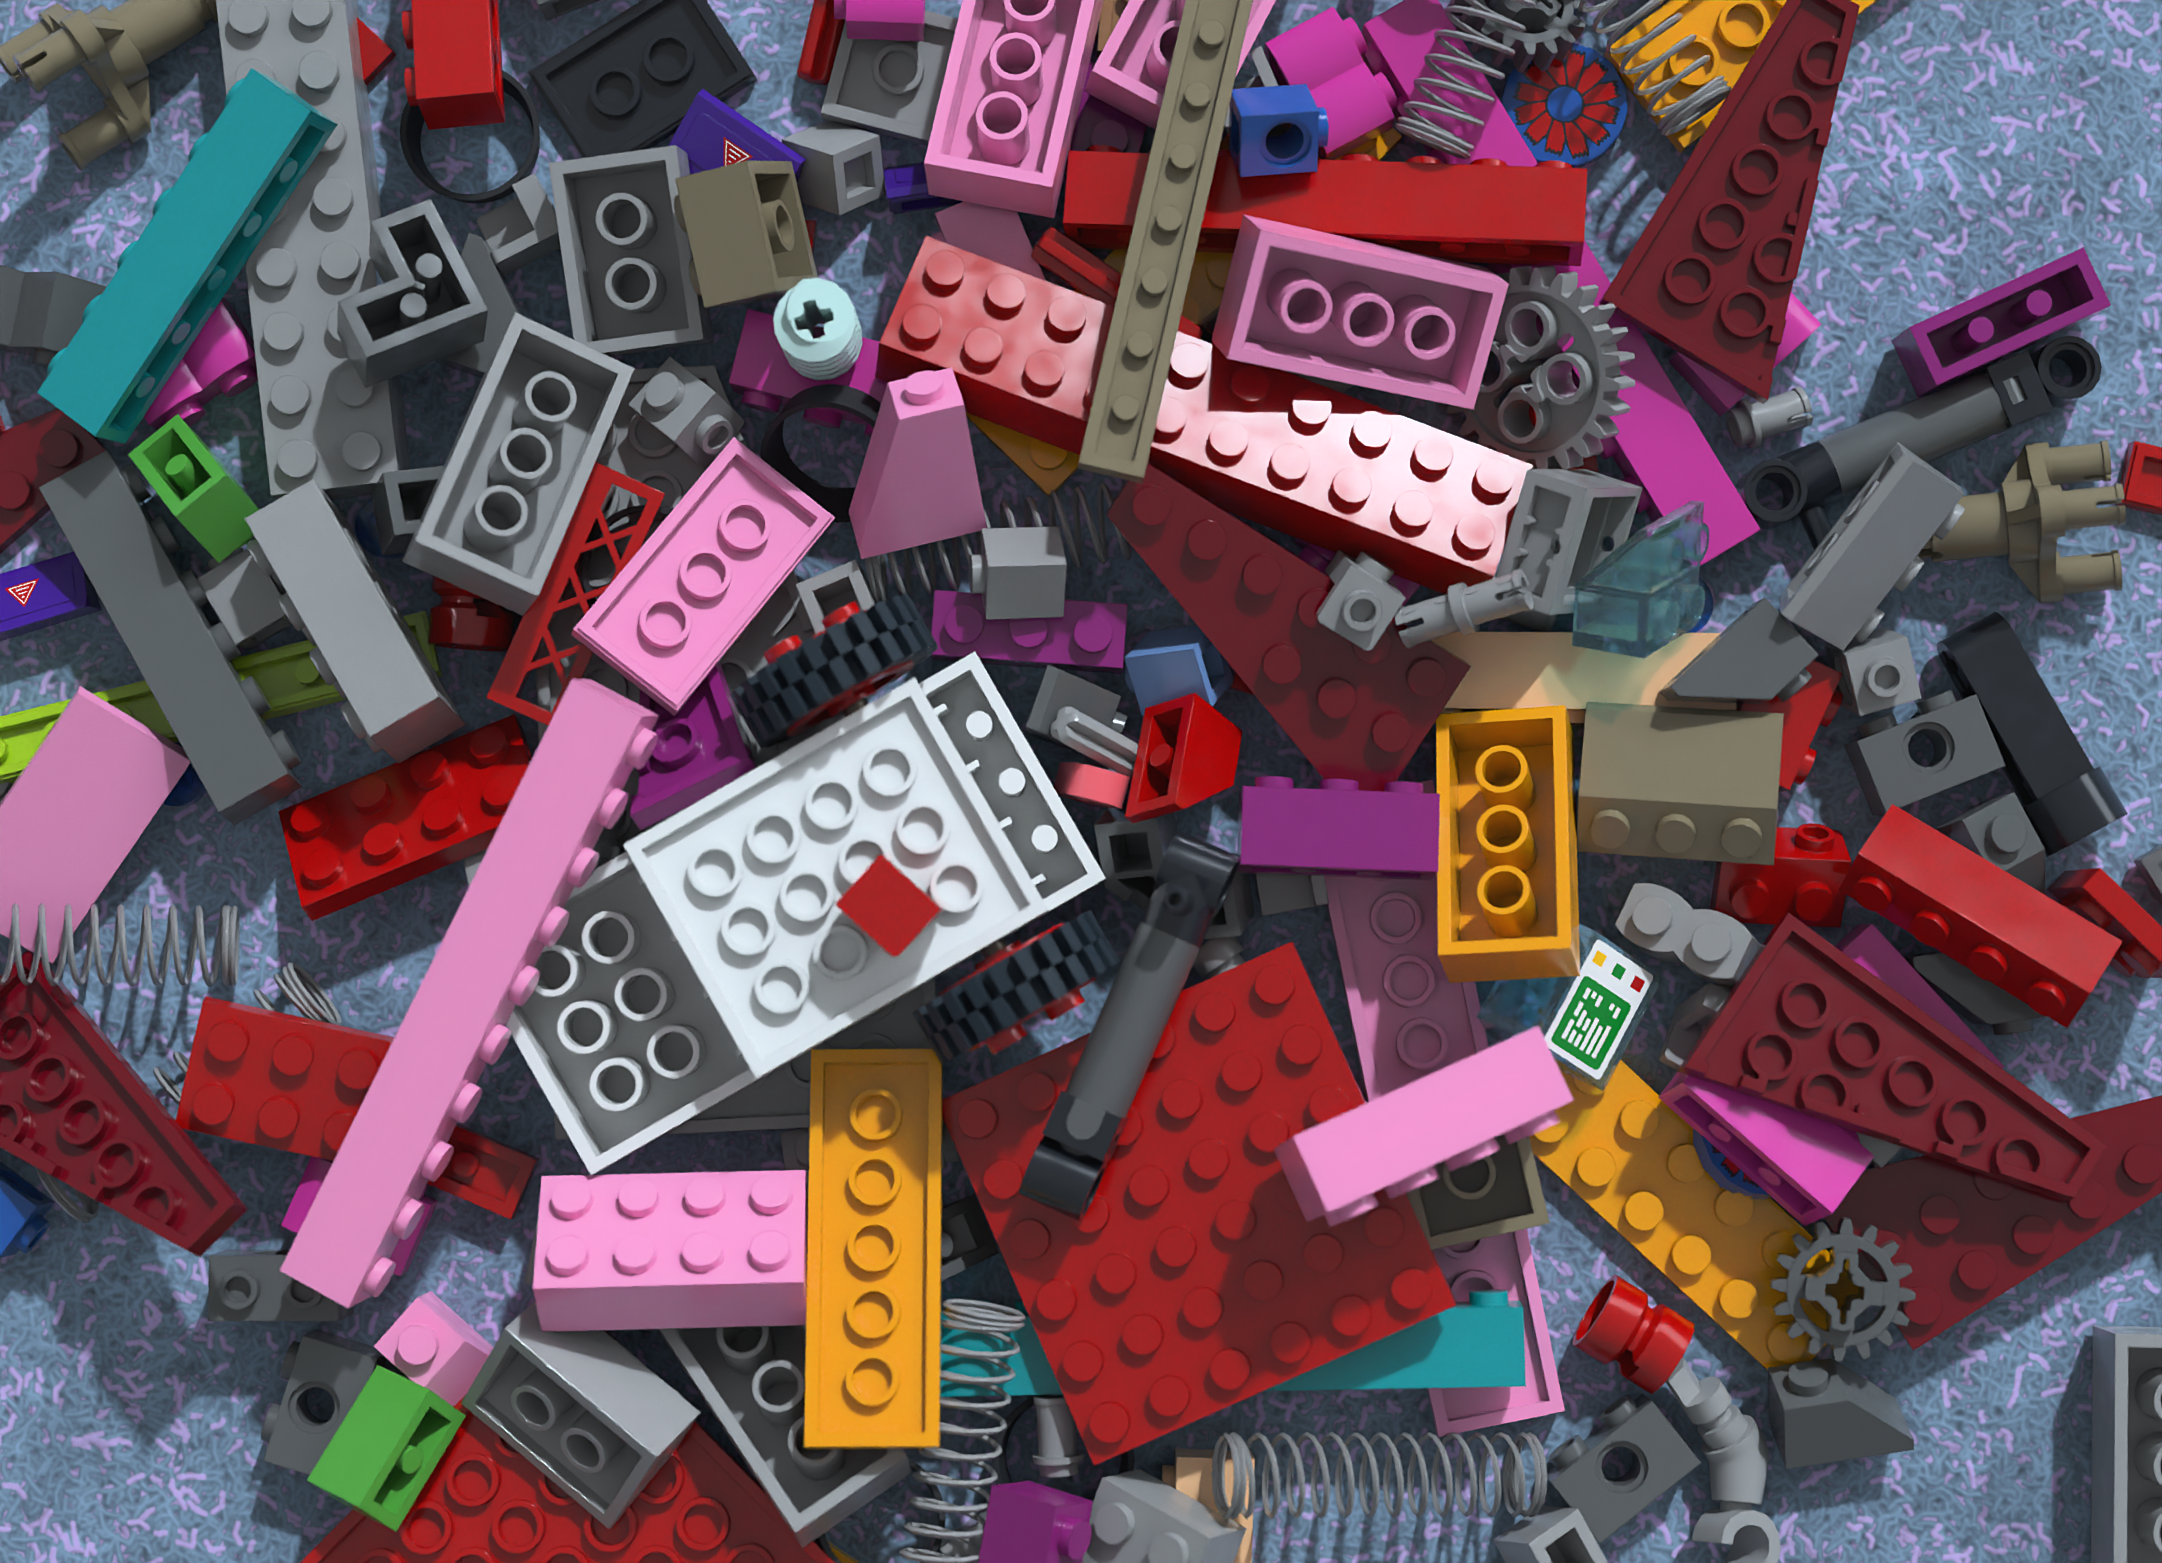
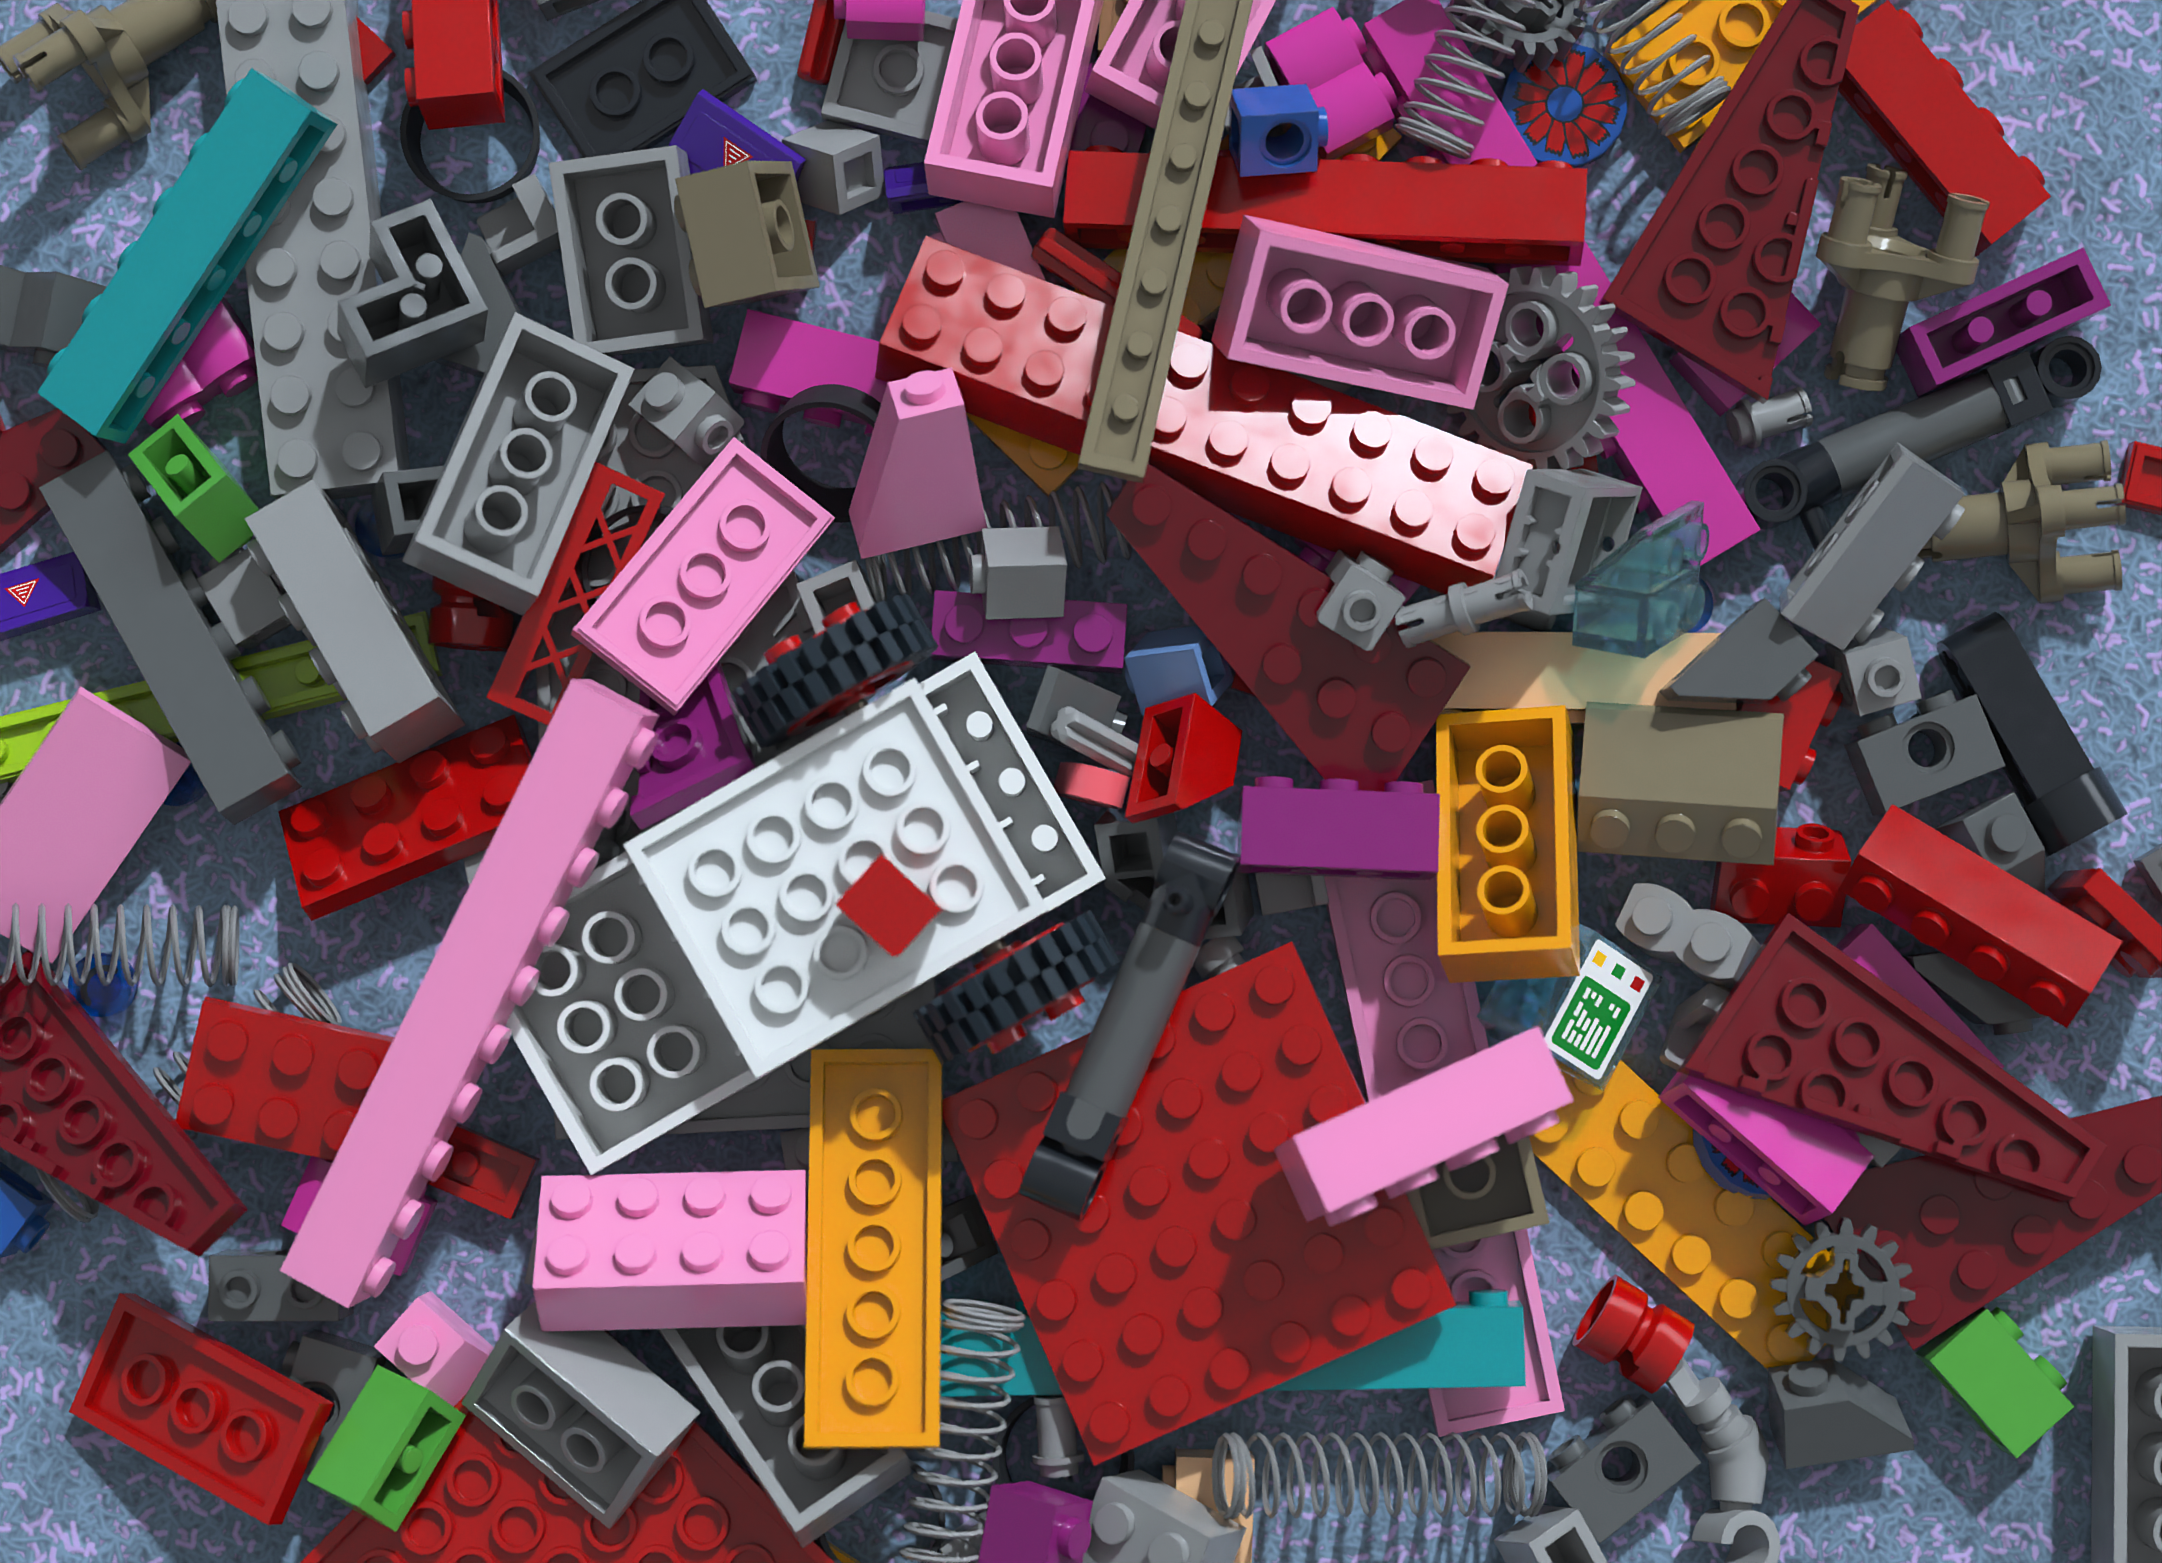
light aqua piece [773,278,863,381] -> none
none -> clear blue tile [68,953,138,1017]
none -> red plate [69,1293,334,1525]
none -> dark tan wheel [1816,163,1990,391]
none -> red brick [1838,0,2051,257]
none -> bright green brick [1915,1306,2074,1459]

